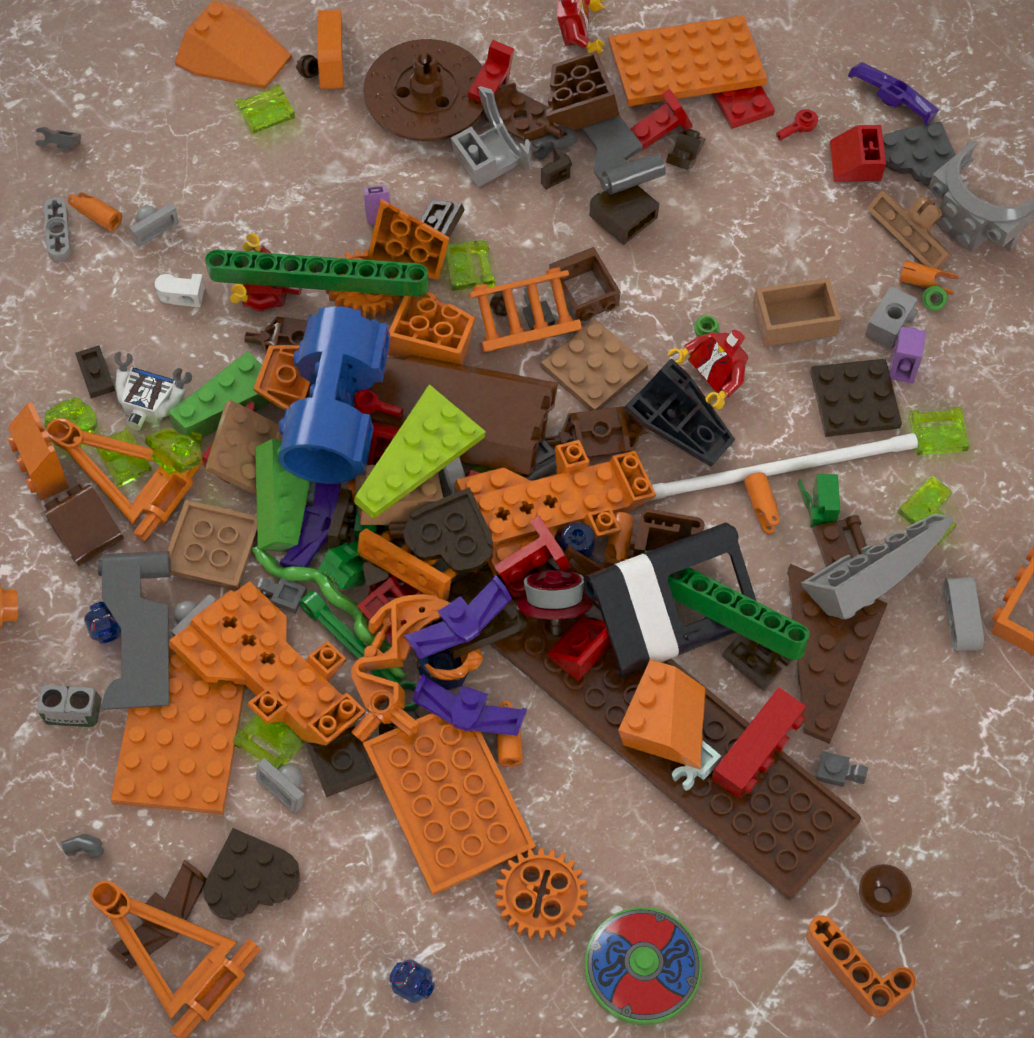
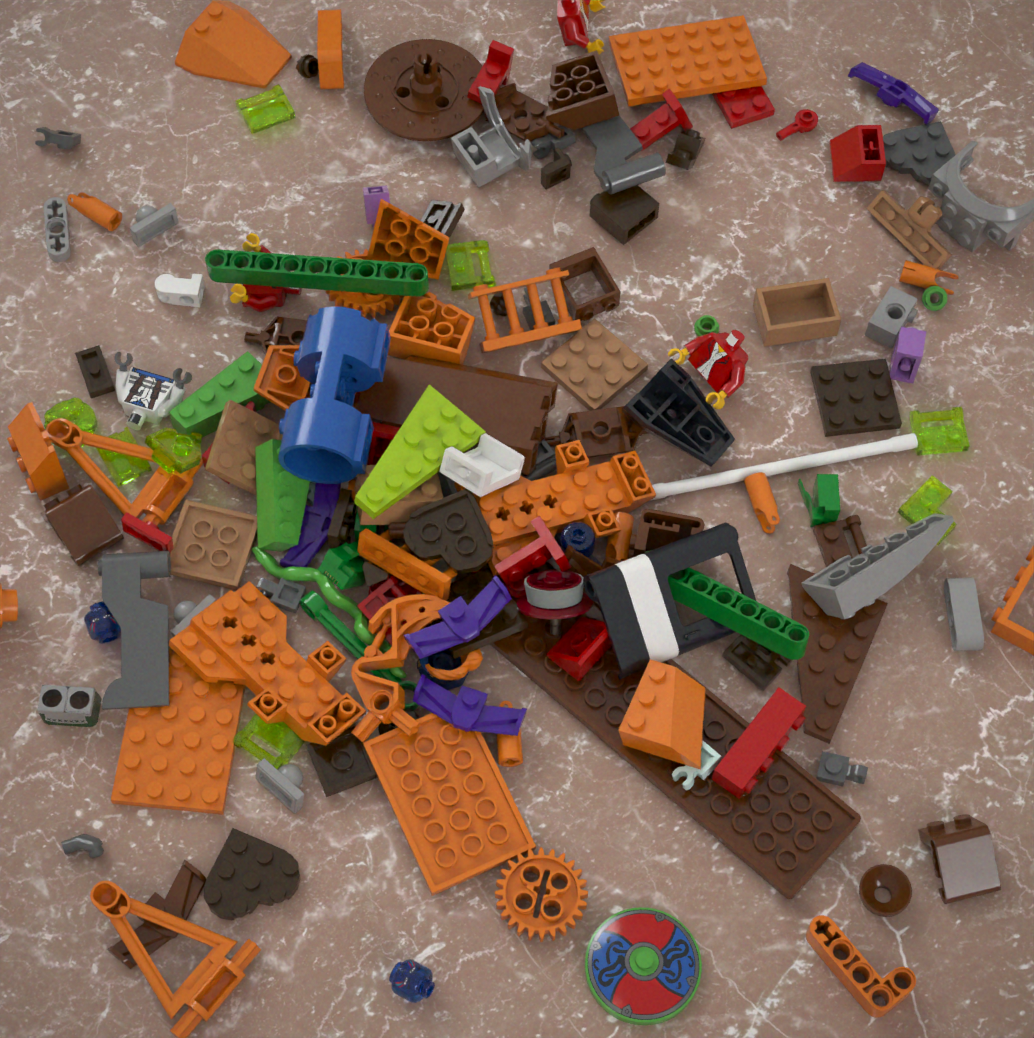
red plate [353,389,404,418] -> none
none -> red plate [121,512,173,553]
none -> white panel [439,433,525,497]
none -> piece [918,814,1001,904]

